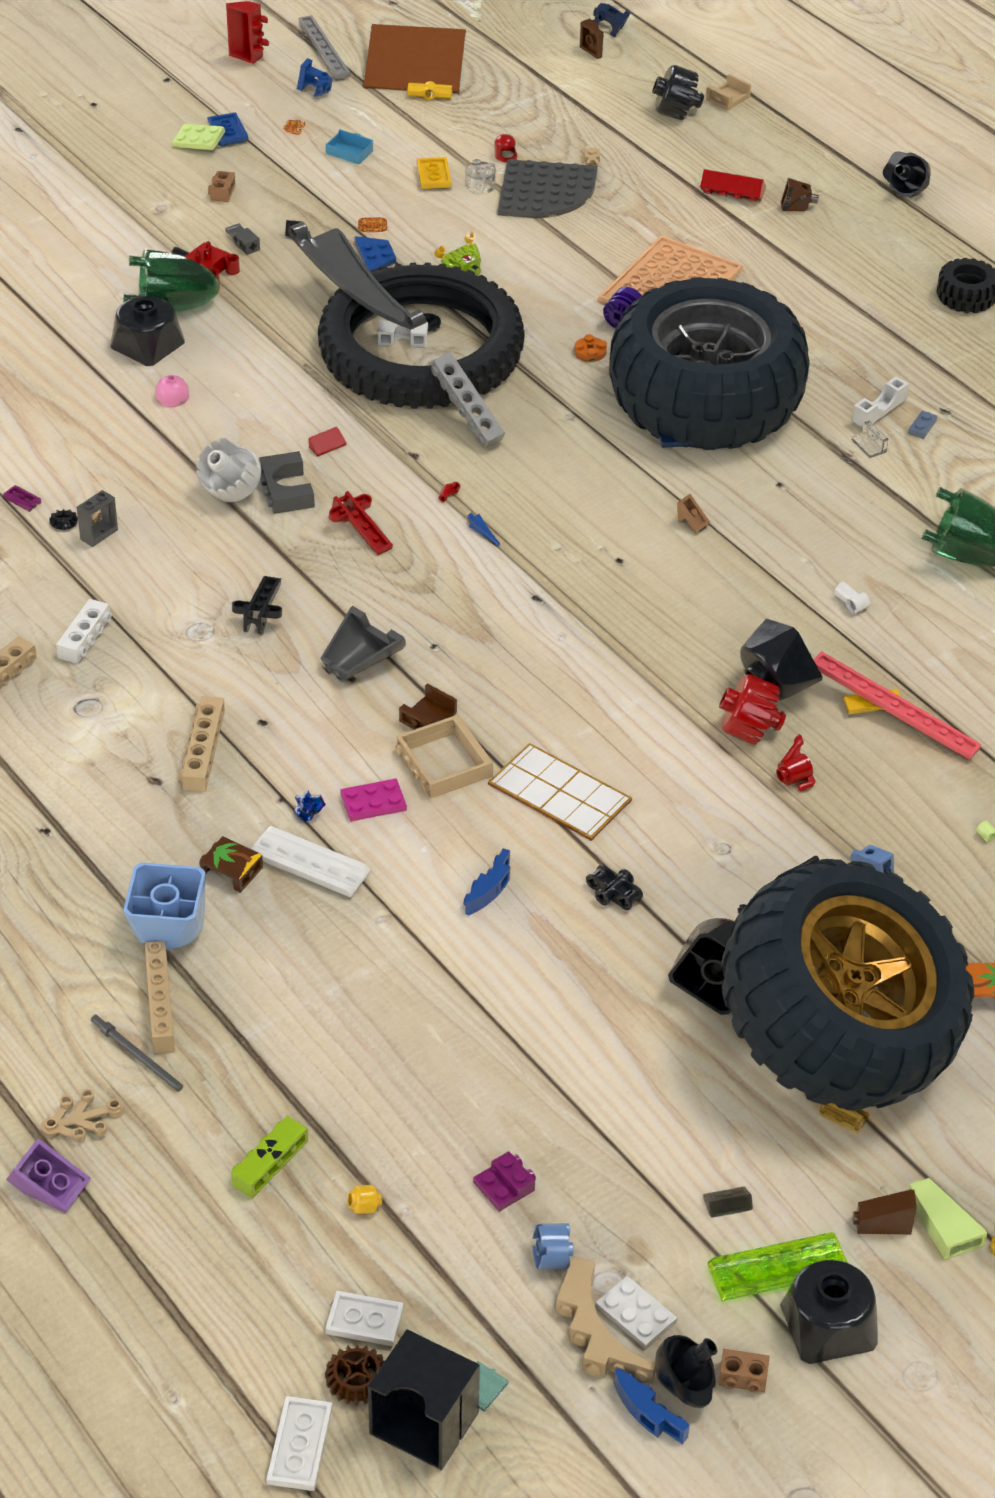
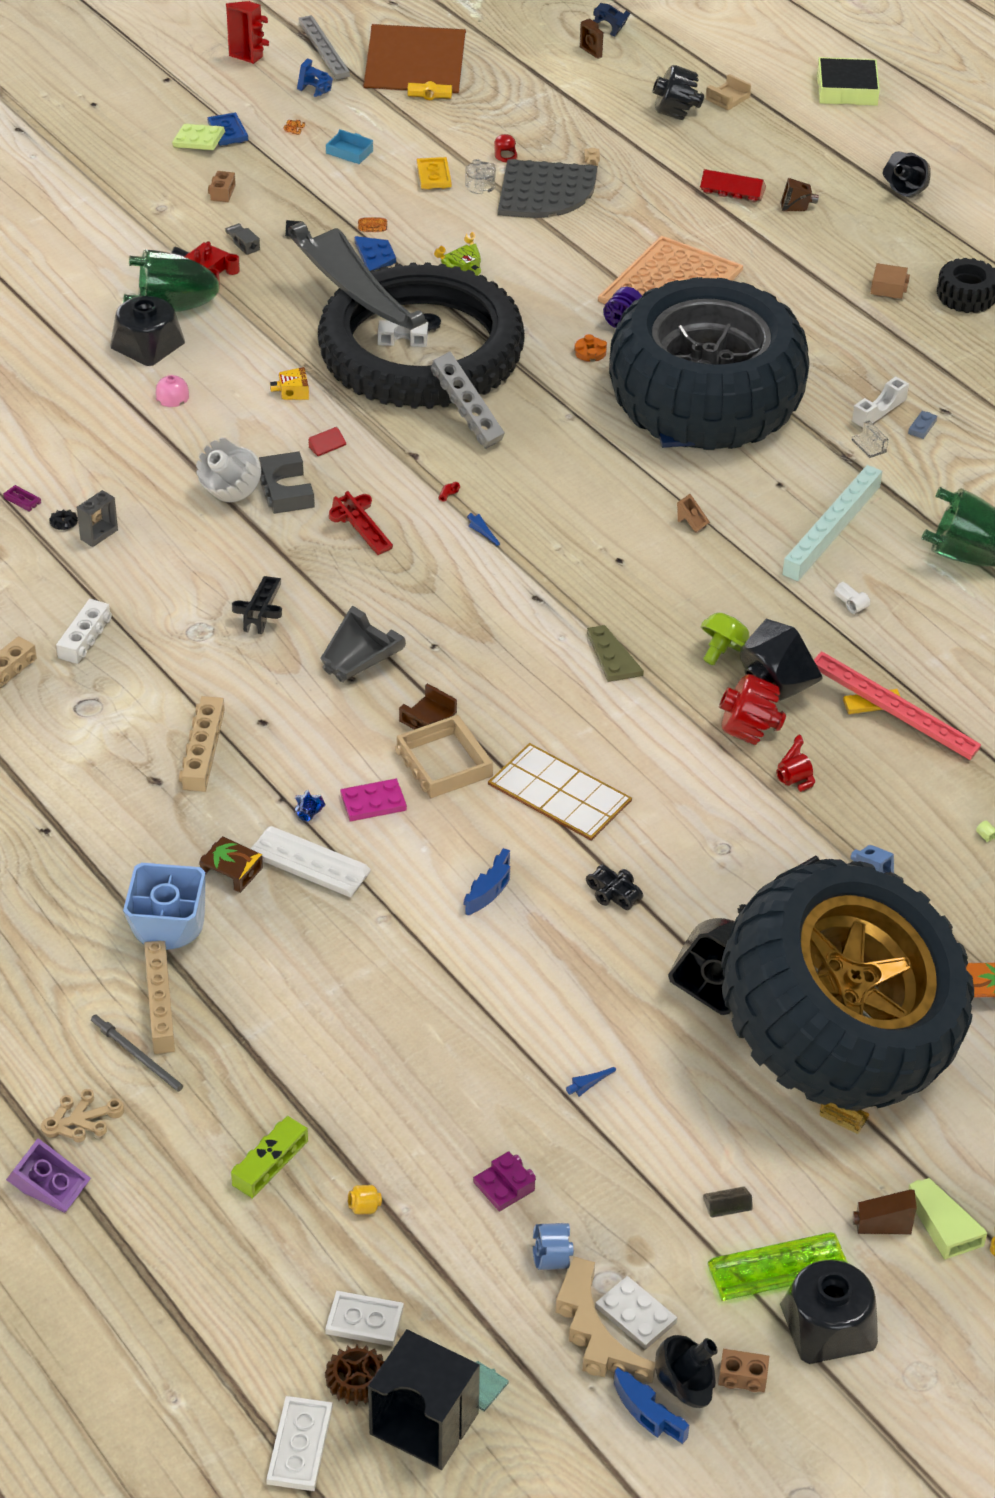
none -> yellow torso [270,367,309,400]
none -> blue piece [566,1067,616,1097]
none -> olive wing [587,625,644,682]
none -> lime piece [701,612,750,665]
none -> light aqua brick [782,465,882,581]
none -> tile [817,57,880,106]
none -> medium nougat brick [871,263,910,299]

